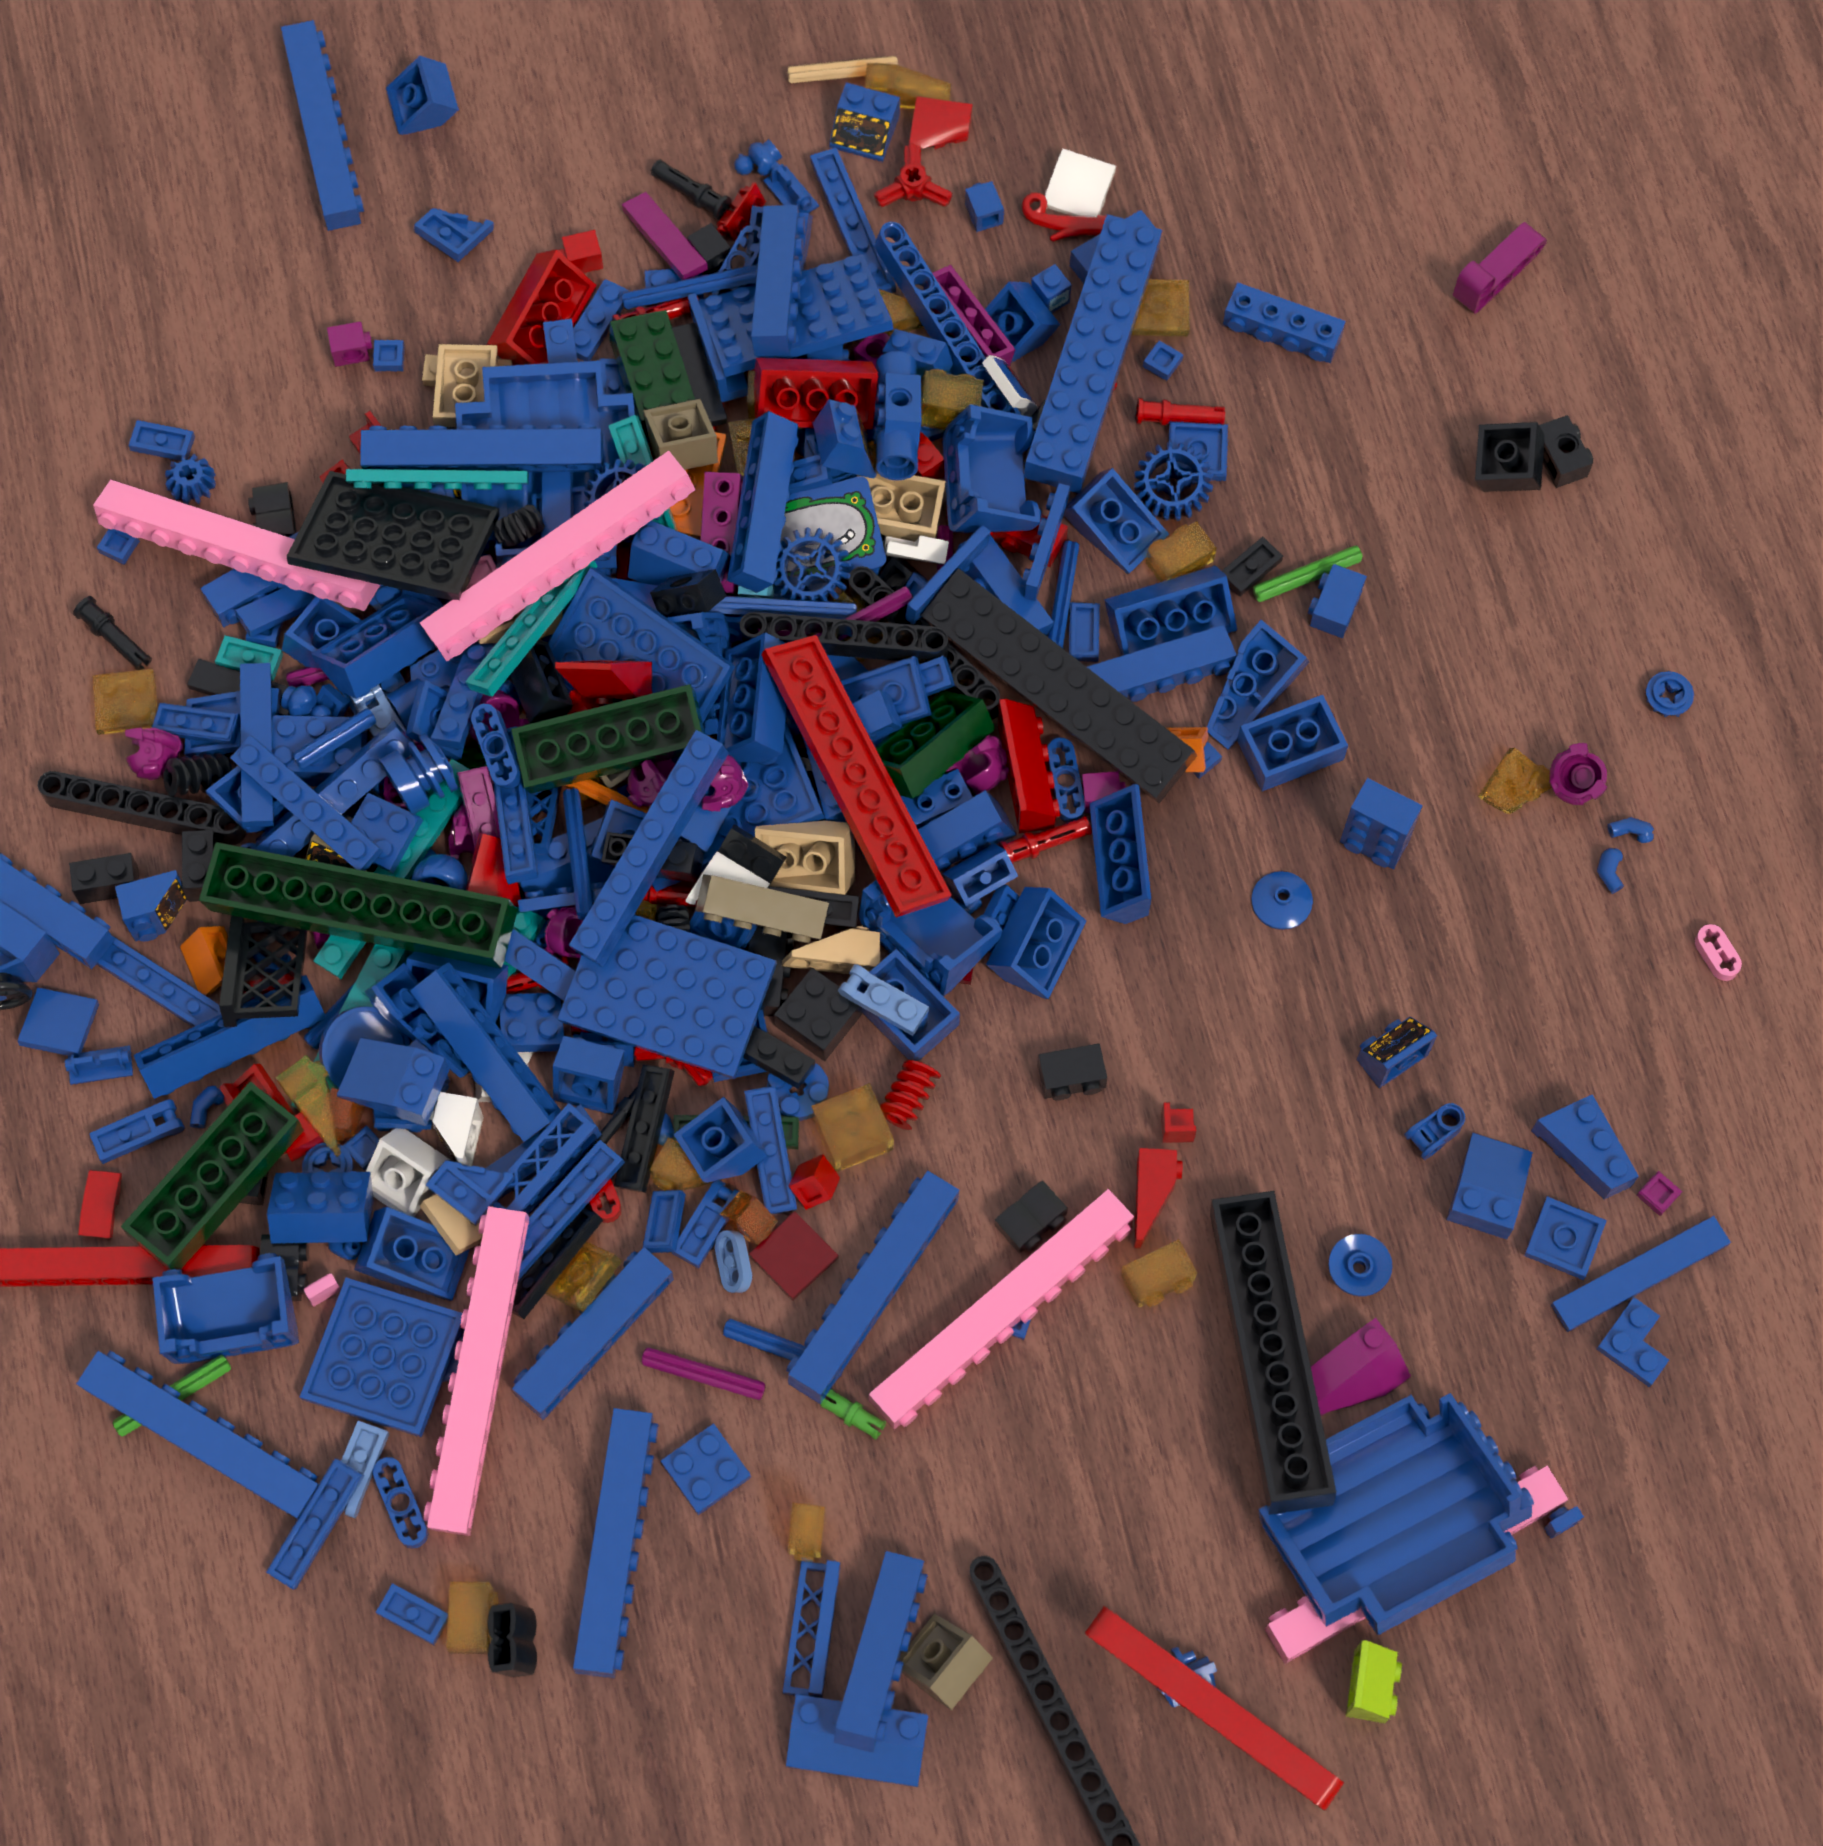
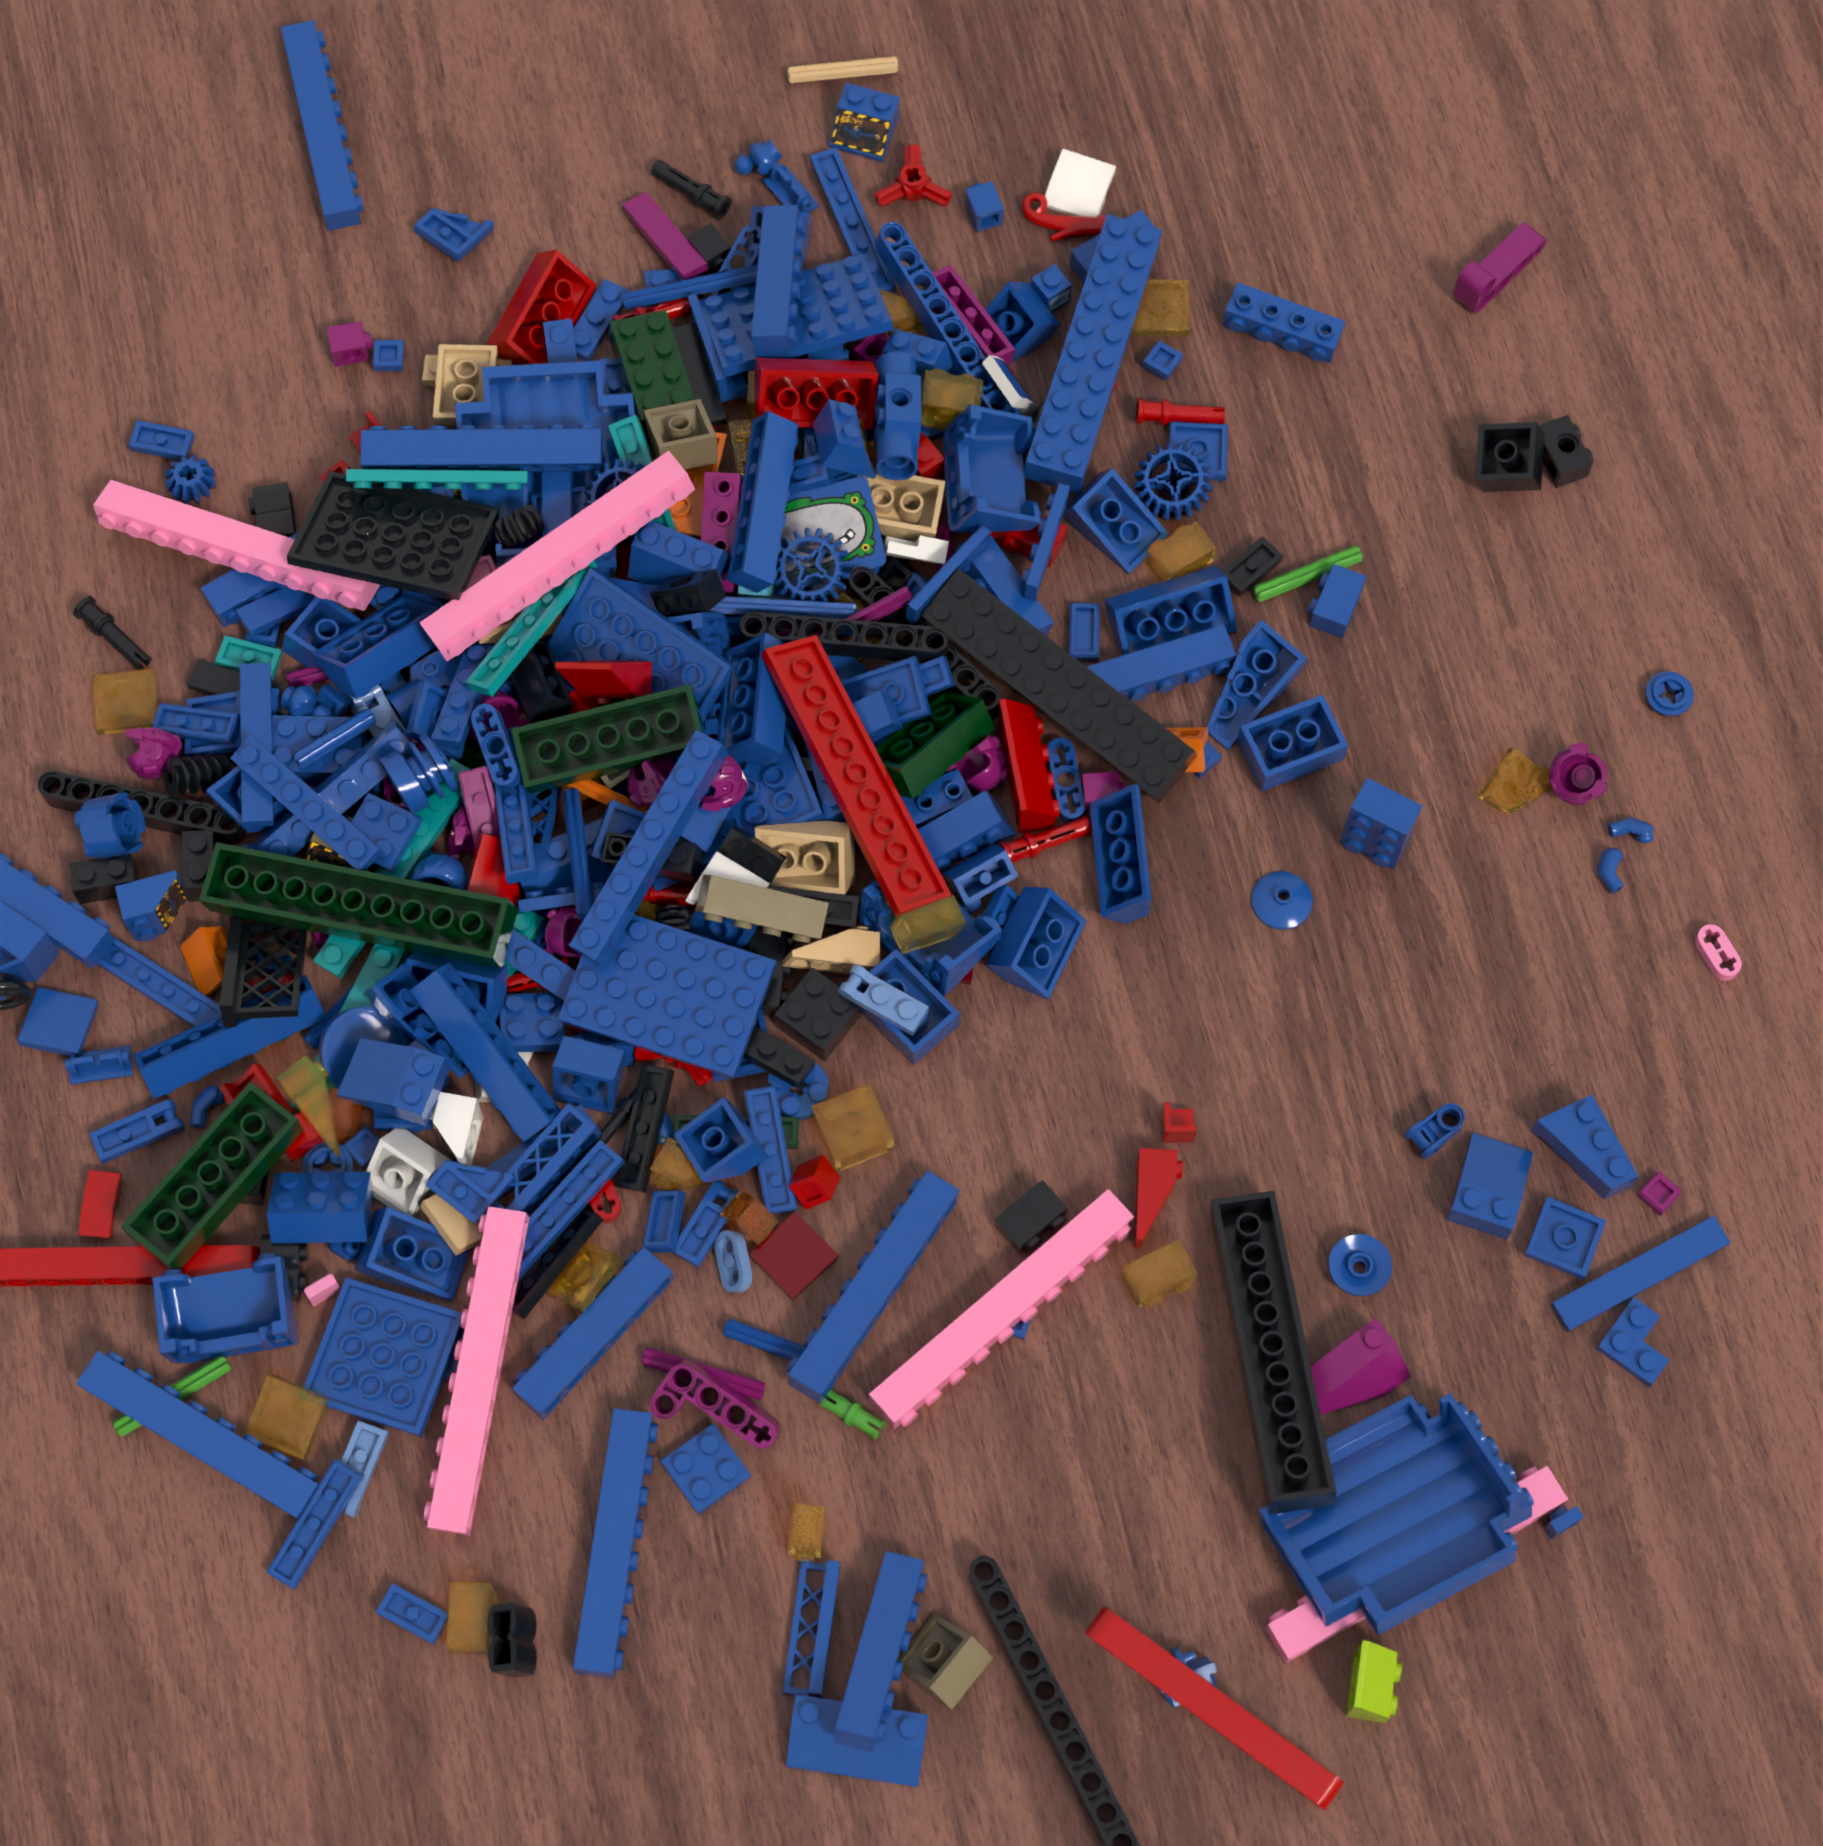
blue plate [97,529,140,565] -> none
blue beam [373,1457,428,1548] -> none
blue slope [386,56,459,135] -> none
red brick [558,230,604,273] -> none
red hinge [717,182,766,243] -> none
clear yellow slope [865,62,951,109] -> none
red piece [879,1060,941,1130] -> none
red slope [909,96,972,149] -> none
black brick [1037,1043,1107,1101] -> none
blue axle [1048,540,1079,648] -> none
blue slope [1356,1017,1437,1088] -> none
none -> blue brick [75,792,146,859]
none -> clear yellow plate [245,1373,329,1460]
none -> magenta beam [650,1360,781,1449]
none -> clear yellow brick [890,895,966,954]

